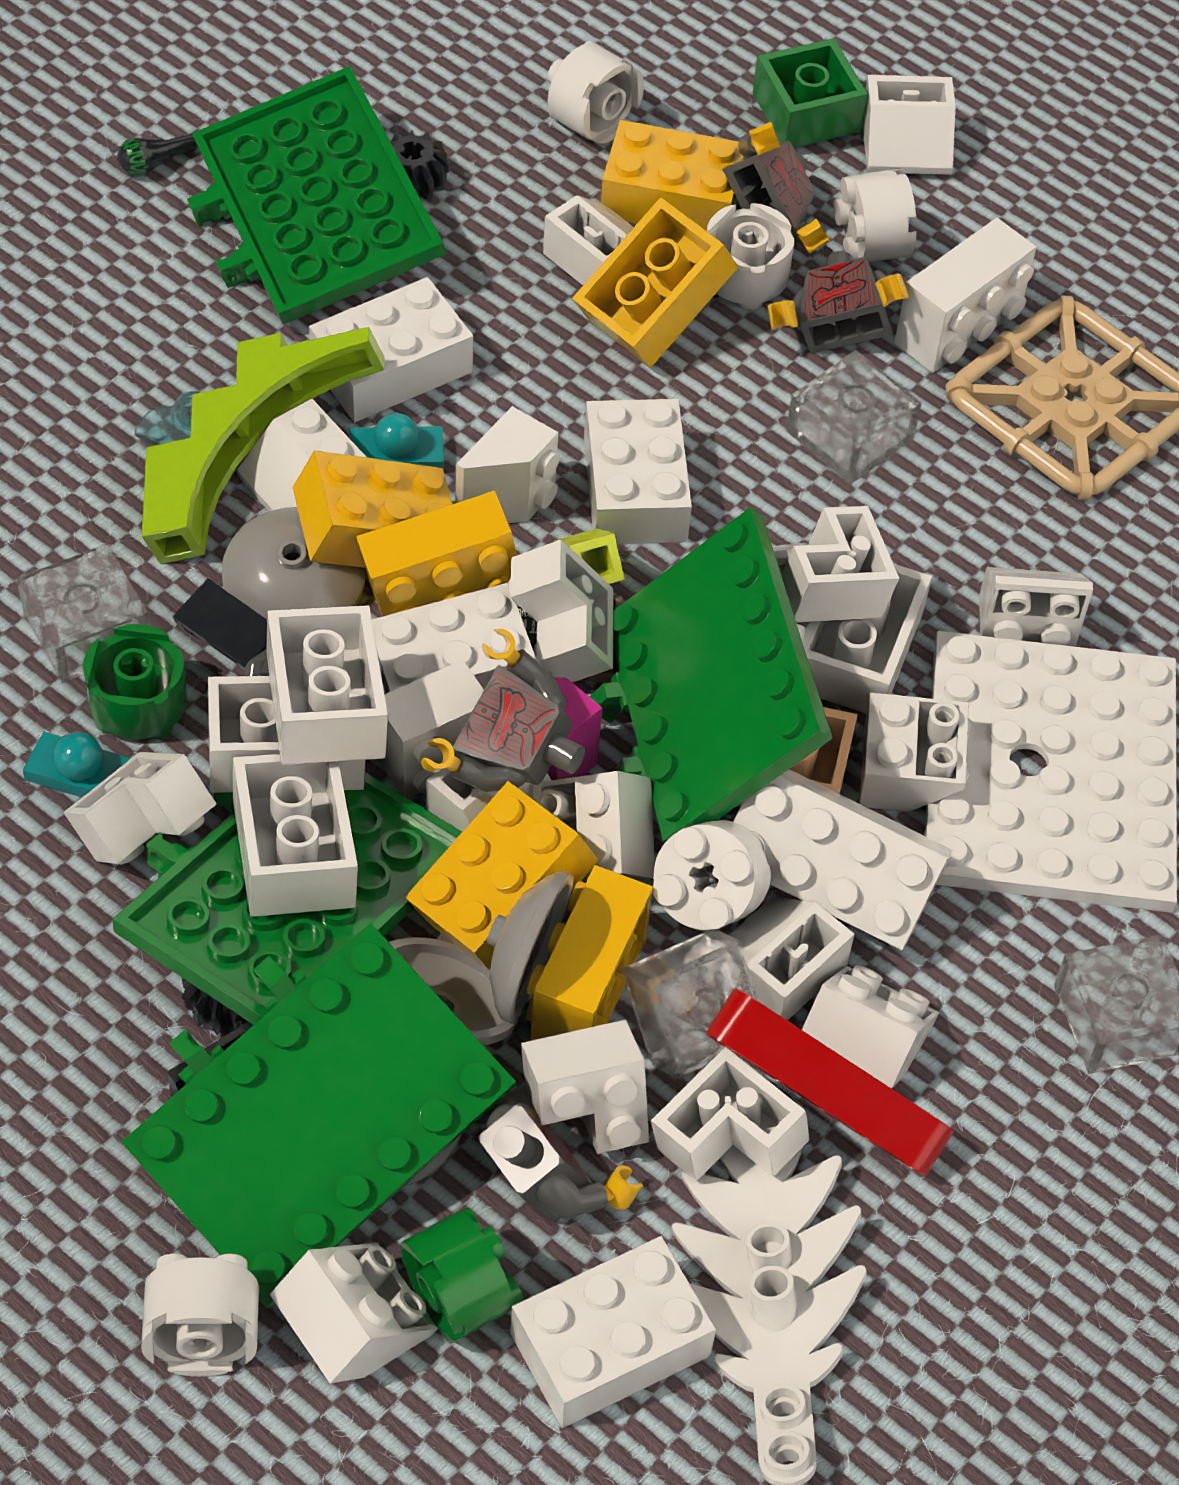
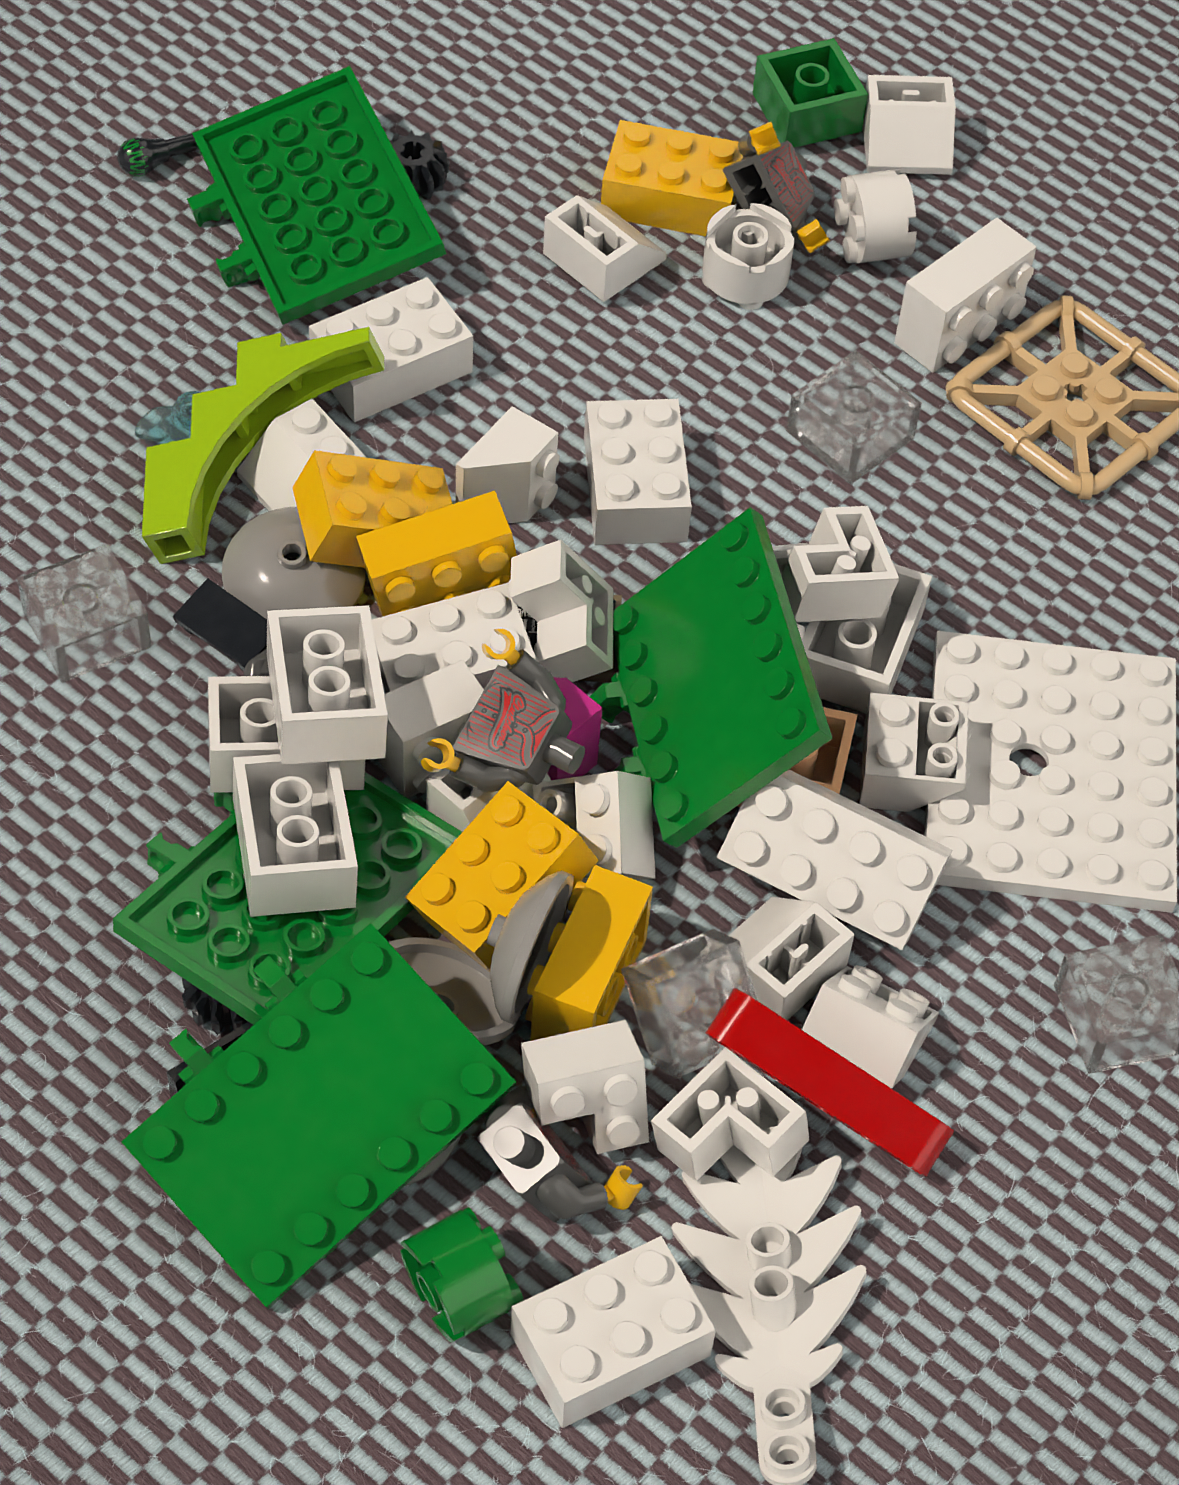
teal tile [23,731,131,797] -> none
white brick [63,752,217,865] -> none
green brick [83,624,188,739] -> none
white brick [141,1254,259,1377] -> none
white slope [269,1243,438,1383] -> none
teal tile [350,412,444,471] -> none
white brick [547,41,644,144] -> none
neon yellow brick [553,528,625,584] -> none
yellow brick [572,197,739,368] -> none
white brick [653,820,771,930] -> none
dark grey torso [768,251,909,354] -> none
white slope [979,567,1093,647] -> none

